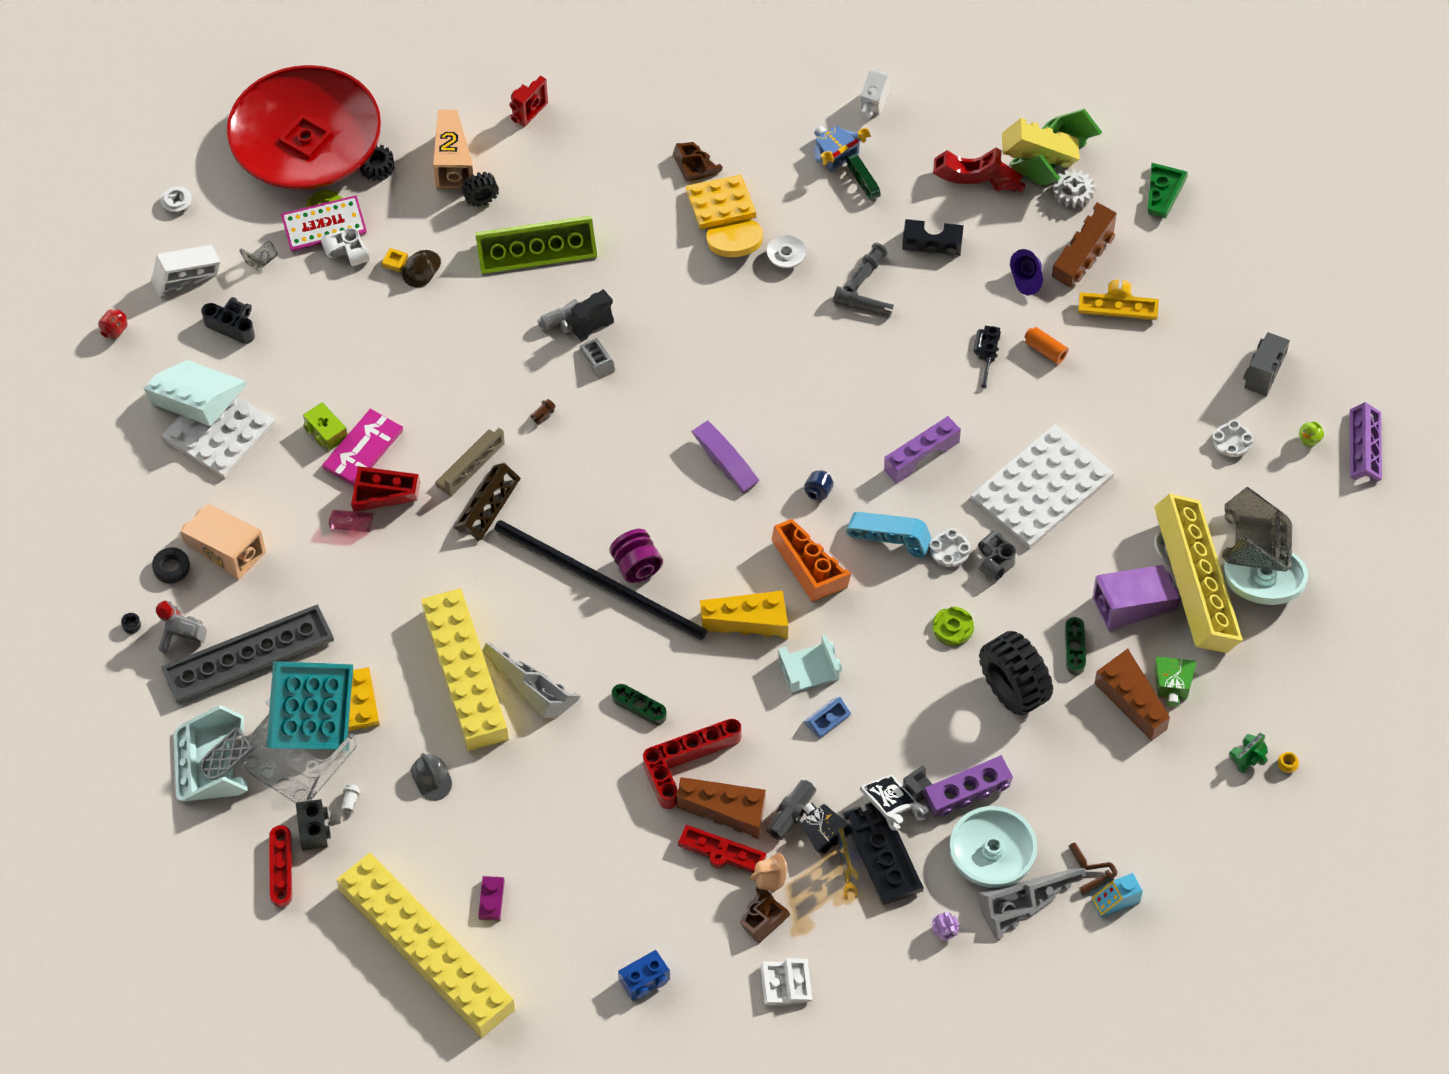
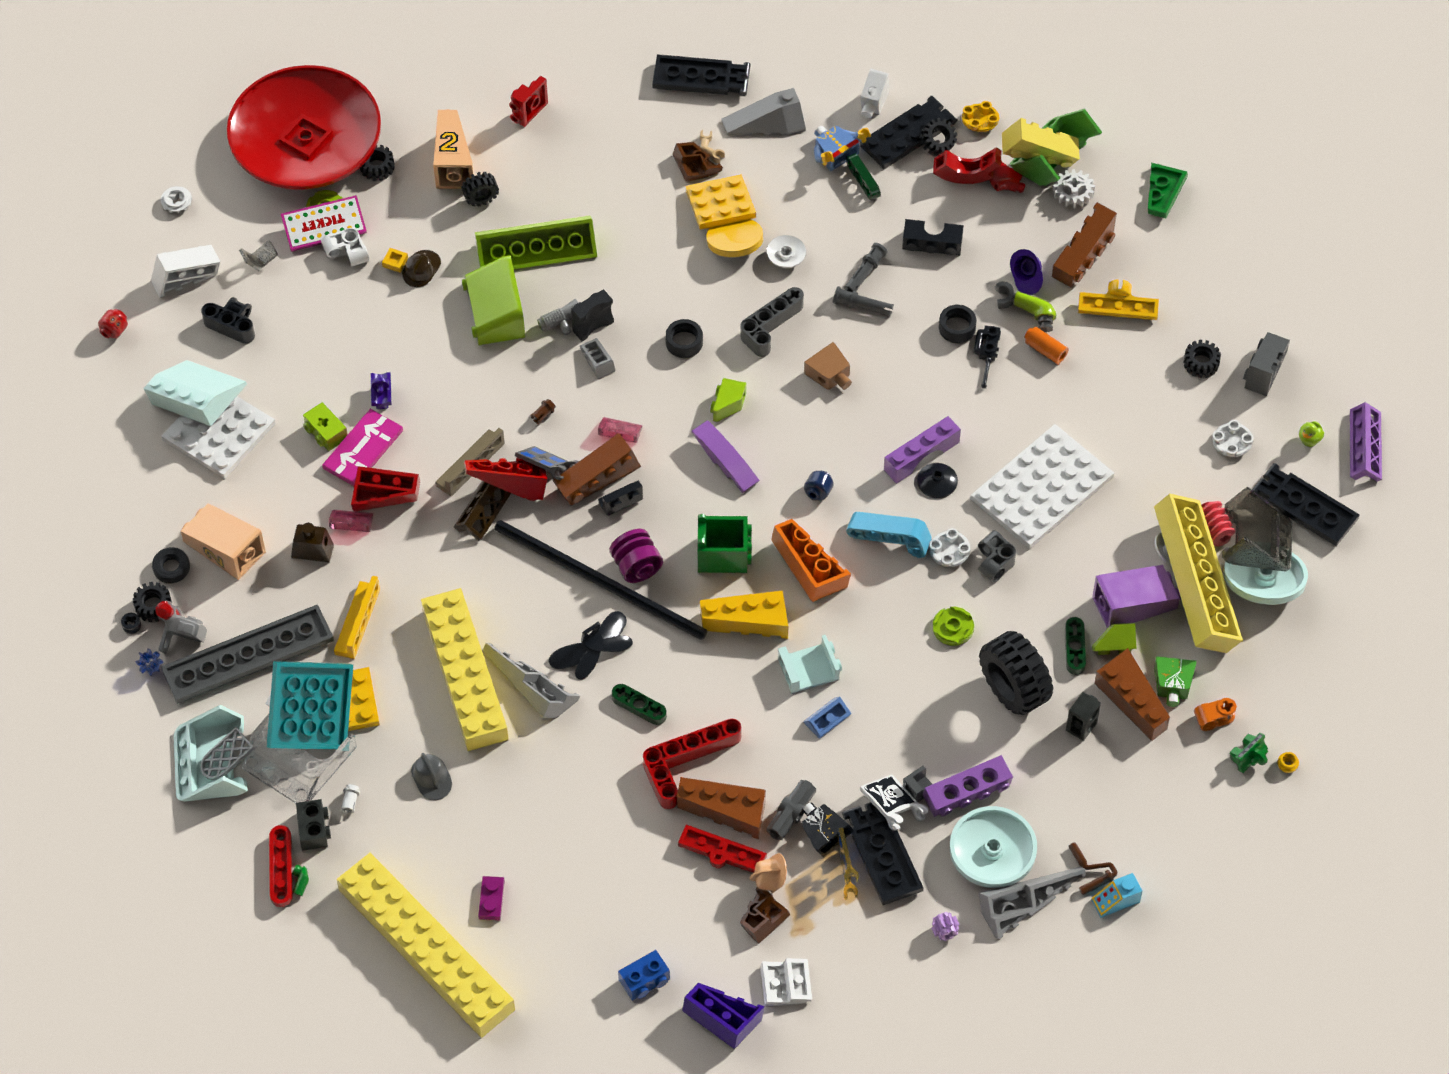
none -> black tyre [133,582,172,622]
none -> clear blue gear [135,648,164,676]
none -> dark brown torso [291,522,334,563]
none -> green arm [292,865,309,896]
none -> yellow fence [334,576,380,659]
none -> dark purple hips [371,372,392,409]
none -> lime windscreen [462,255,525,345]
none -> red wedge [464,458,547,501]
none -> dark grey flag [515,446,579,480]
none -> black piece [549,611,633,680]
none -> dark orange wedge [553,433,641,506]
none -> clear pink slope [598,417,643,443]
none -> black bracket [598,480,643,516]
none -> black hinge [652,54,751,96]
none -> black tyre [666,319,703,358]
none -> dark purple wedge [682,983,765,1050]
none -> green container [697,514,752,573]
none -> tan arm [700,130,725,164]
none -> lime slope [710,378,746,422]
none -> light grey wedge [721,88,806,135]
none -> dark grey beam [740,287,804,357]
none -> medium nougat torso [804,342,852,390]
none -> black hinge [860,96,958,169]
none -> black dish [917,463,958,498]
none -> black tyre [920,118,957,156]
none -> black tyre [938,304,977,343]
none -> yellow dish [961,101,1000,132]
none -> piece [994,281,1056,332]
none -> pearl dark grey brick [1066,692,1101,741]
none -> lime slope [1092,623,1137,655]
none -> black tyre [1183,340,1221,378]
none -> orange piece [1194,698,1237,731]
none -> coral piece [1201,501,1235,547]
none -> black hinge [1250,463,1360,547]

